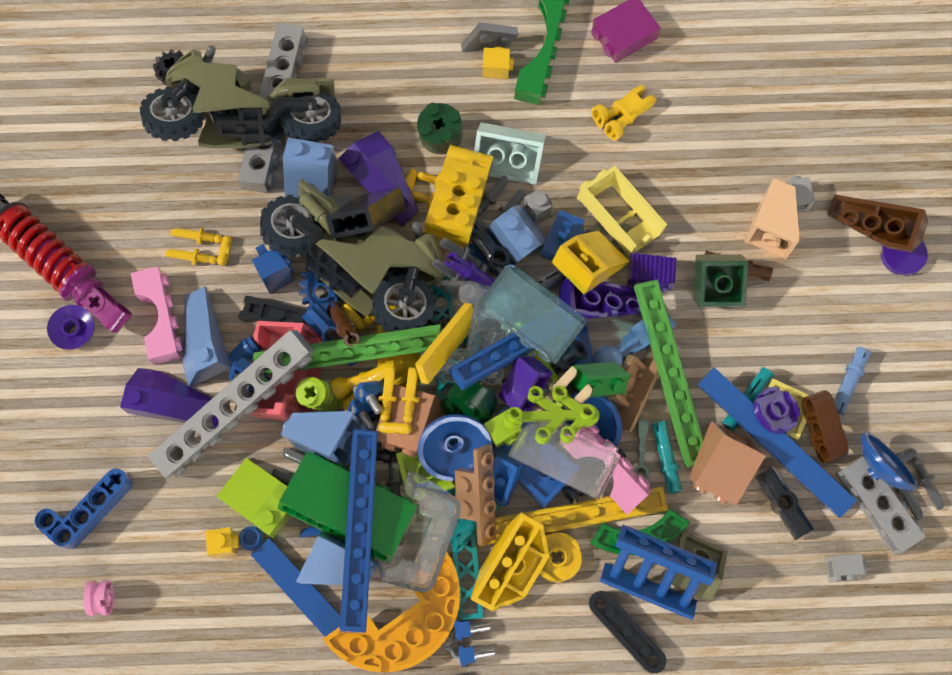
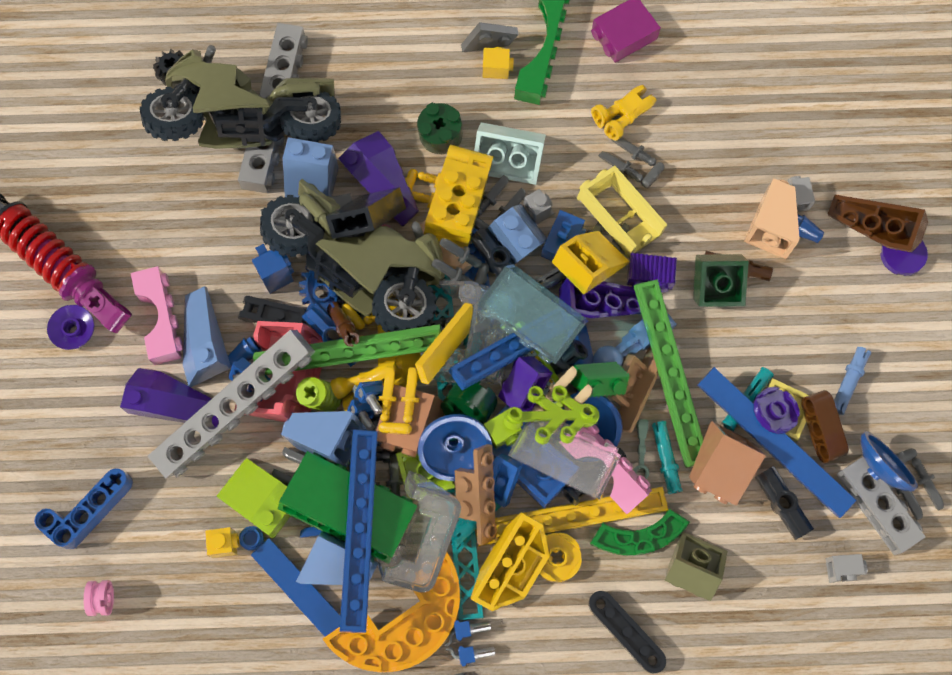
yellow piece [164,228,232,266] -> none
dark purple pin [445,252,503,296] -> none
blue fence [599,524,717,620] -> none
none -> dark grey piece [598,137,665,188]
none -> blue cone [797,214,824,243]

